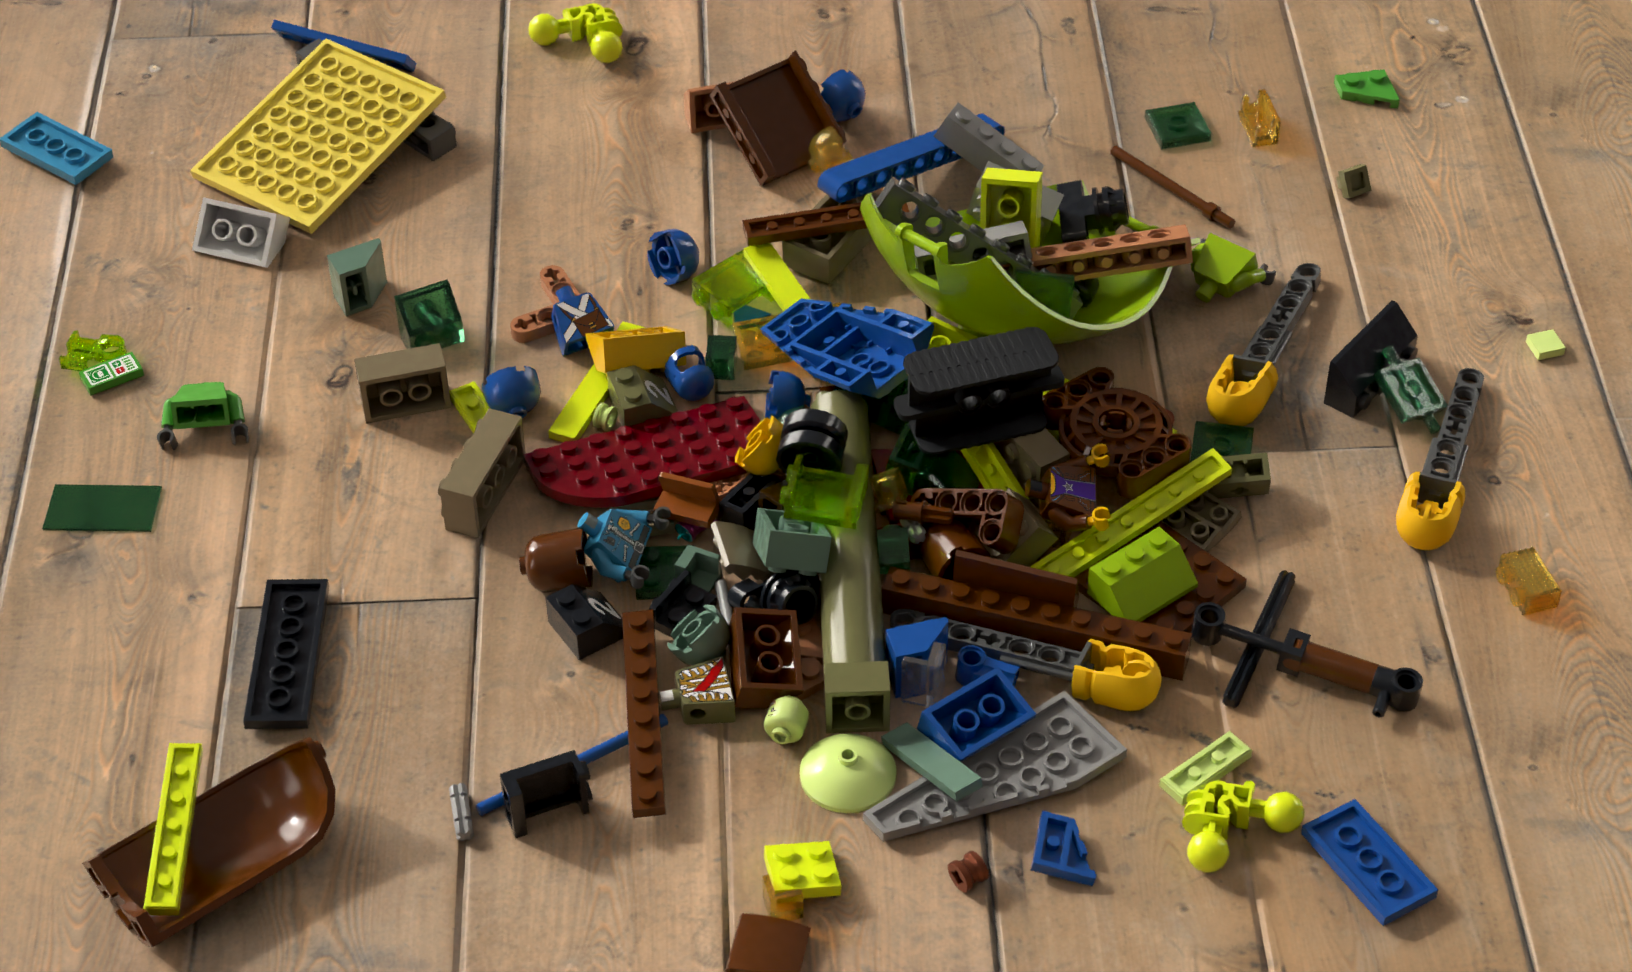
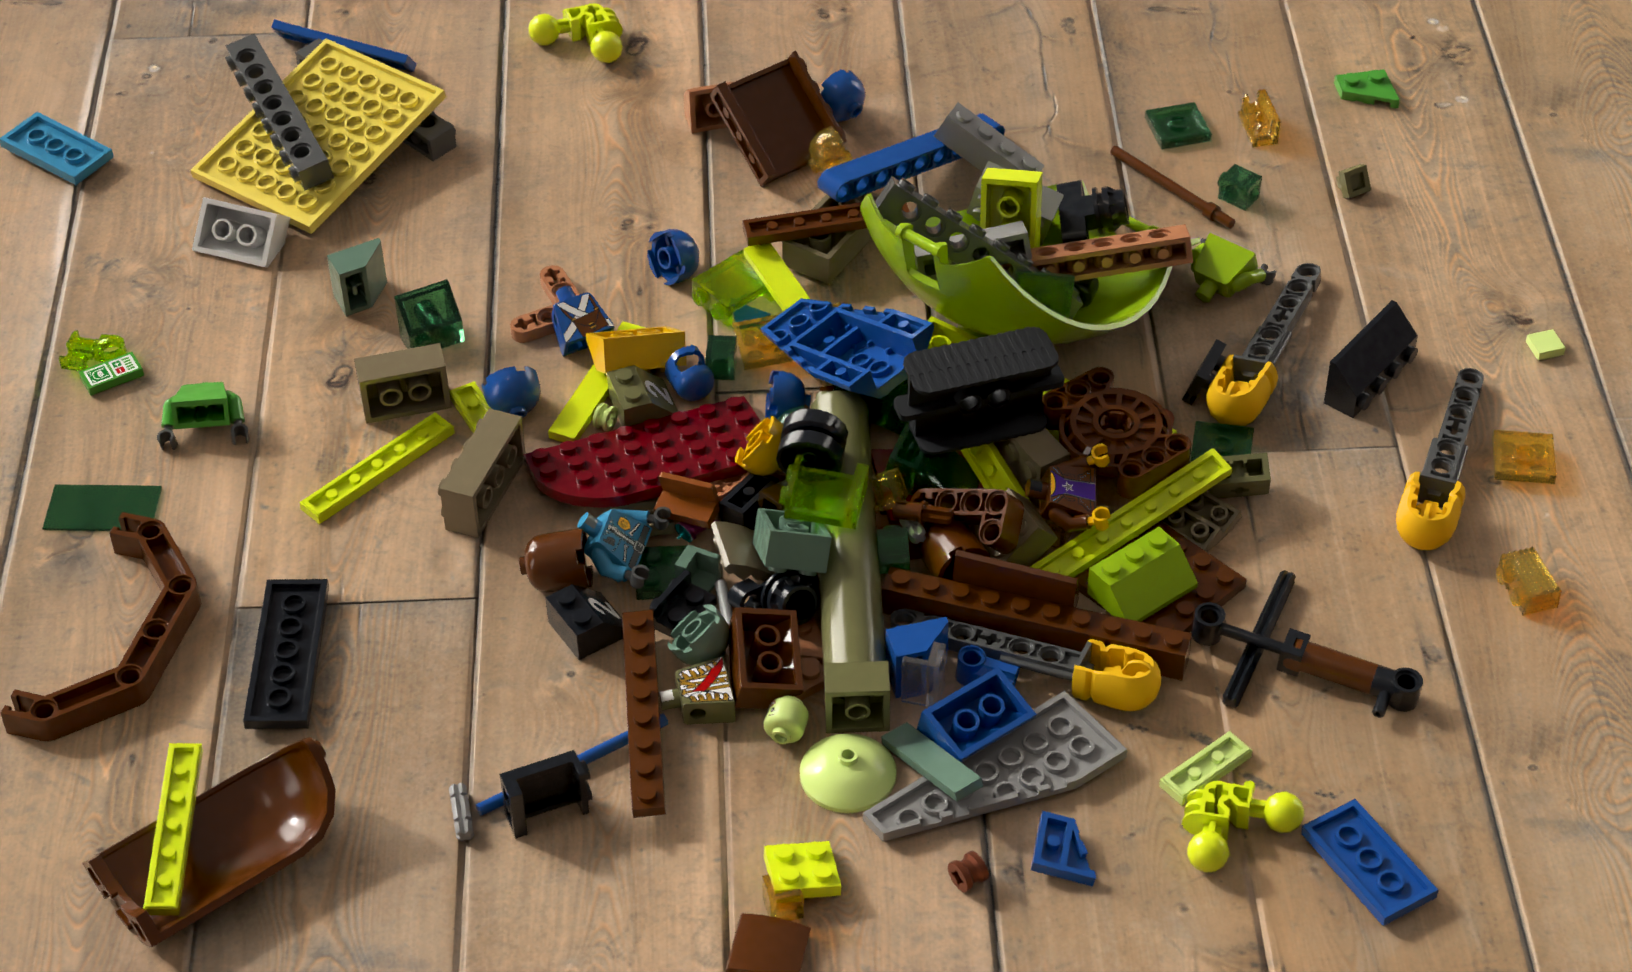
clear green plate [1373,345,1448,435] -> none
none -> reddish brown piece [0,512,202,742]
none -> dark grey brick [225,34,334,191]
none -> neon yellow tile [299,412,455,524]
none -> black plate [1182,339,1227,406]
none -> clear green brick [1217,164,1262,211]
none -> clear yellow plate [1492,430,1556,484]

